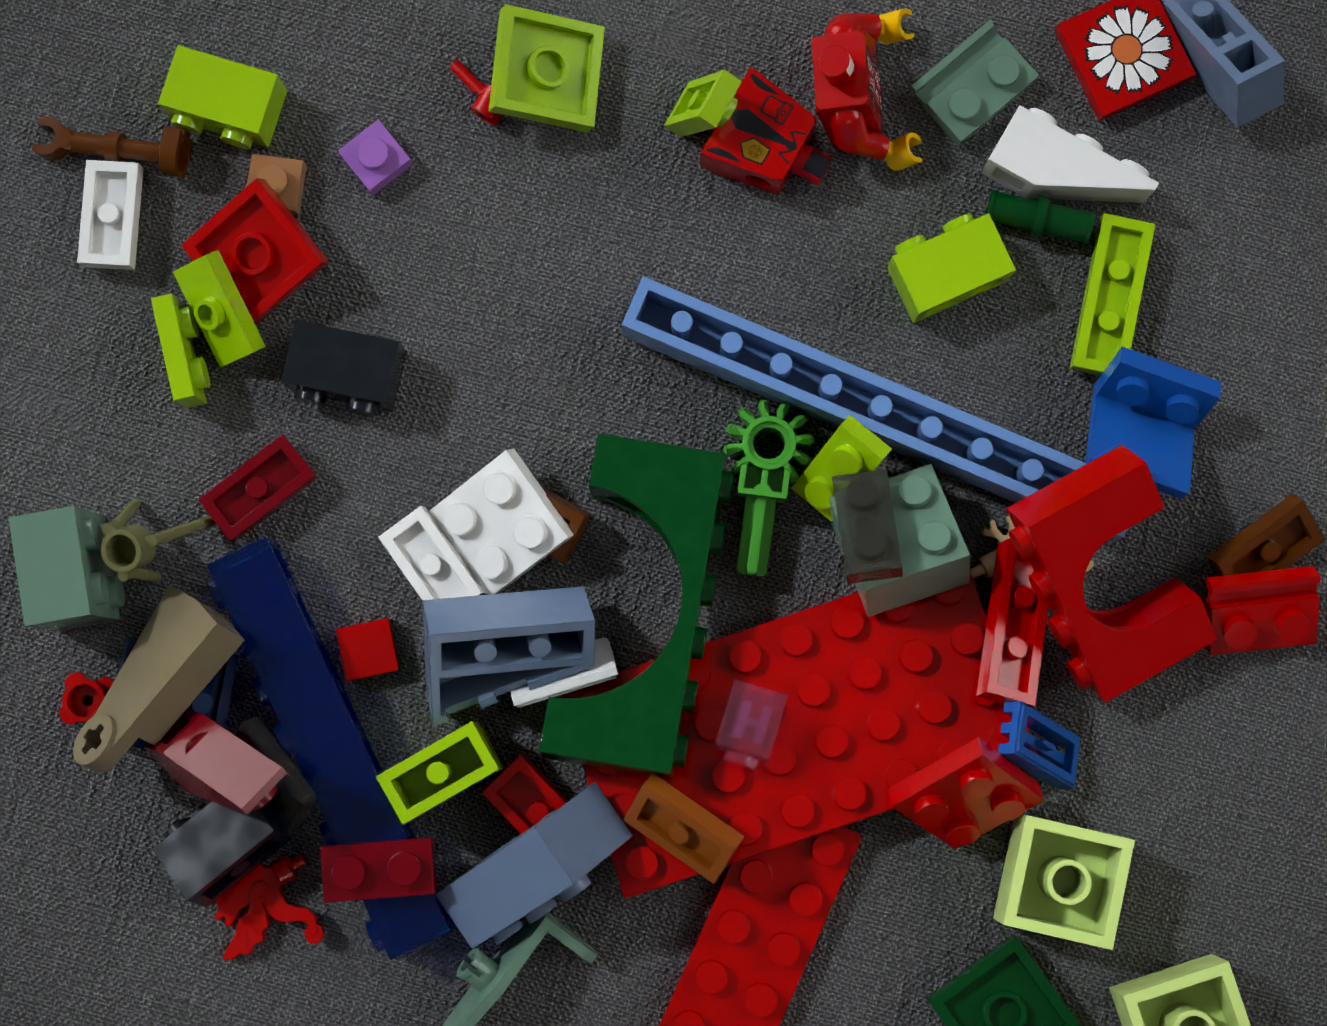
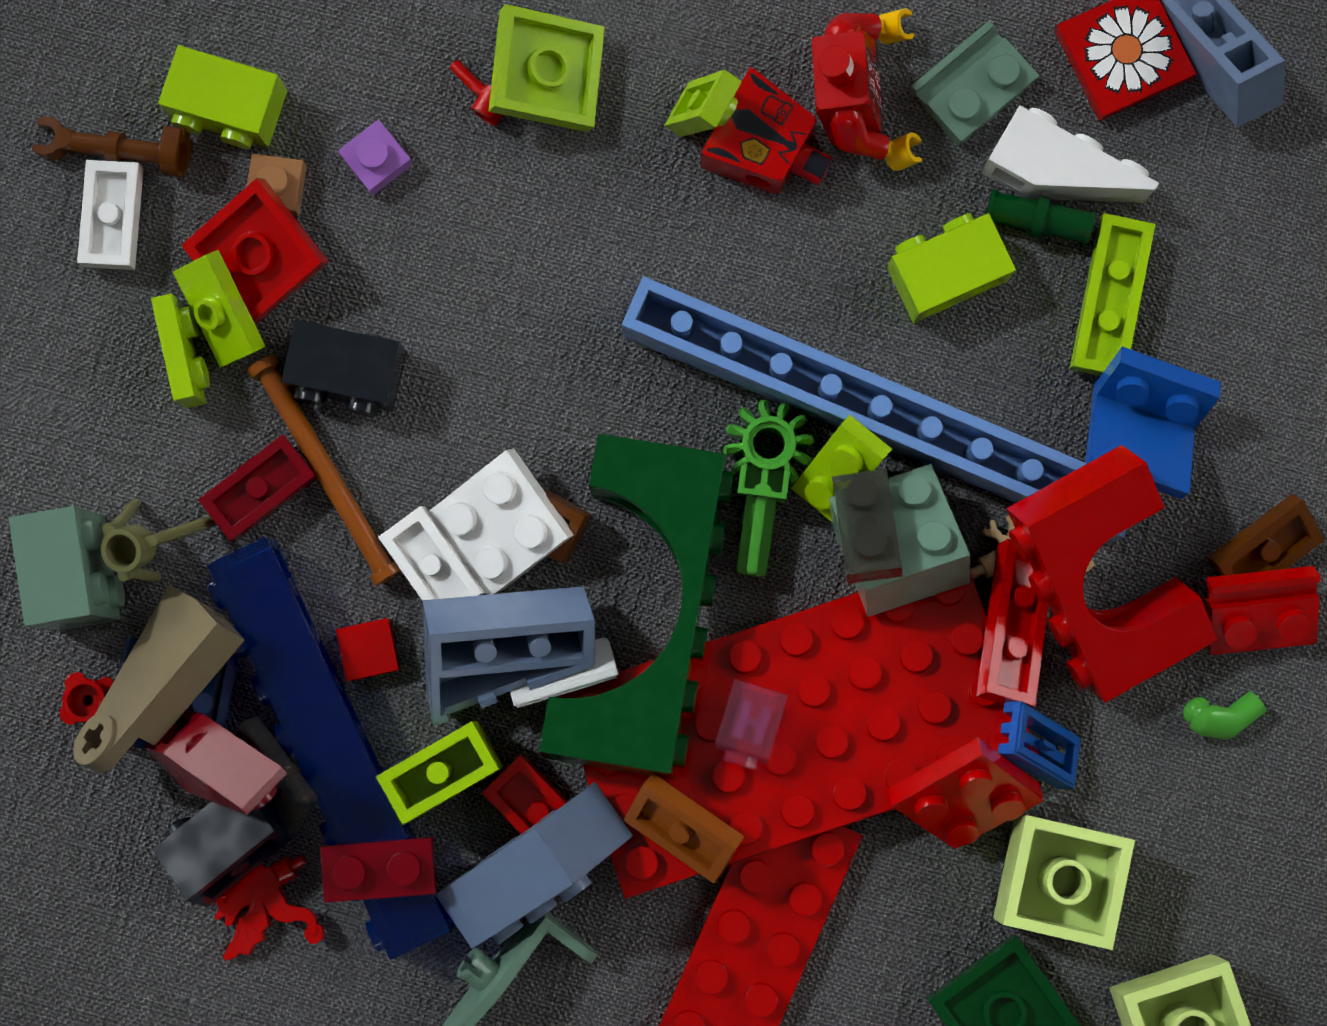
none -> dark orange bar [248,355,402,587]
none -> bright green arm [1183,691,1267,740]

